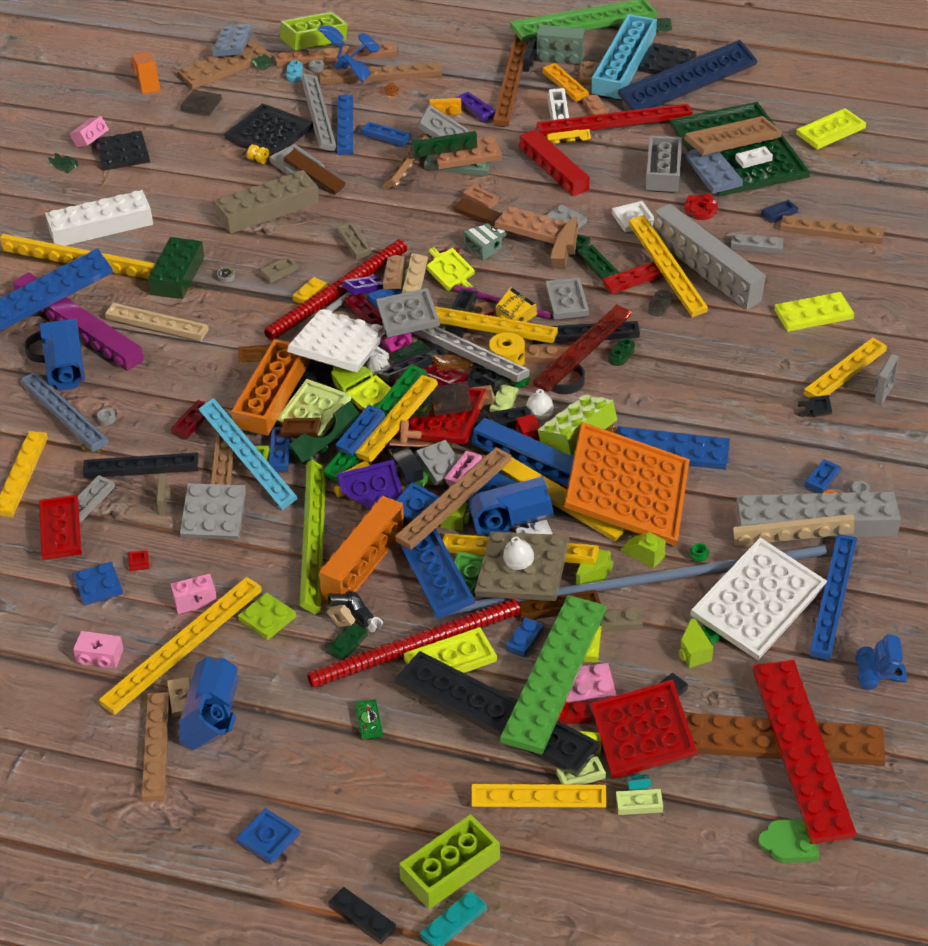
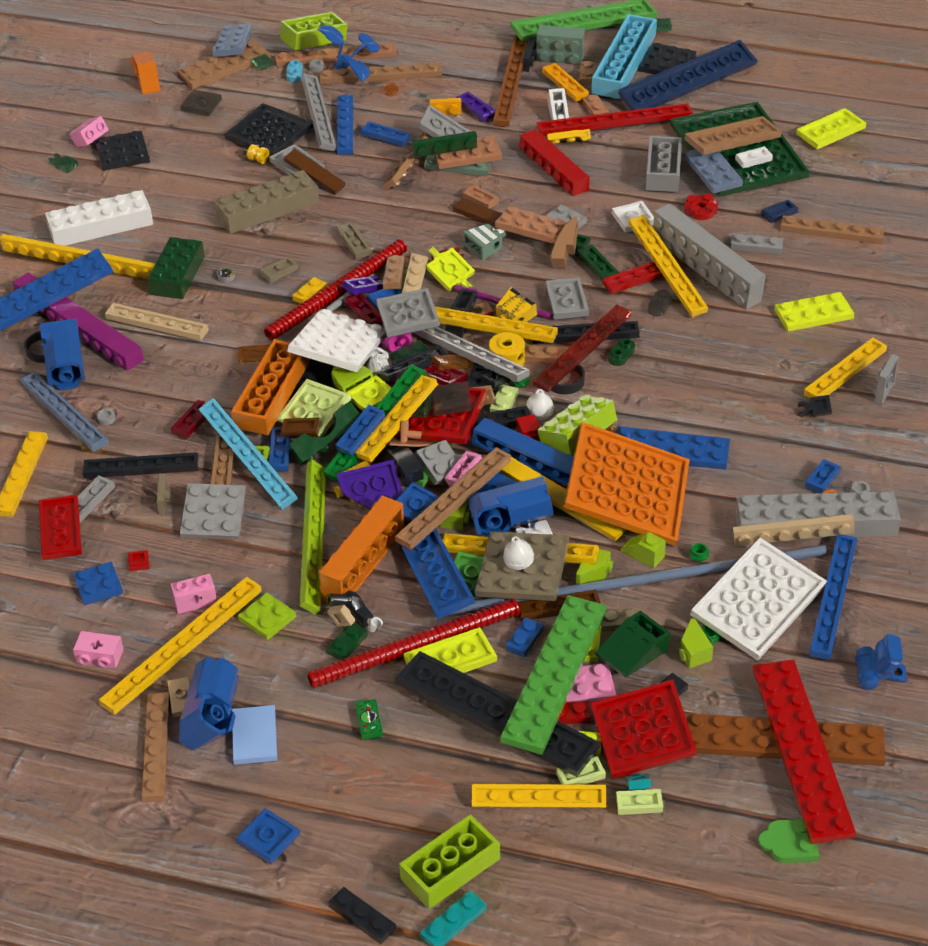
none -> light blue tile [232,705,278,765]
none -> dark green slope [595,610,671,678]

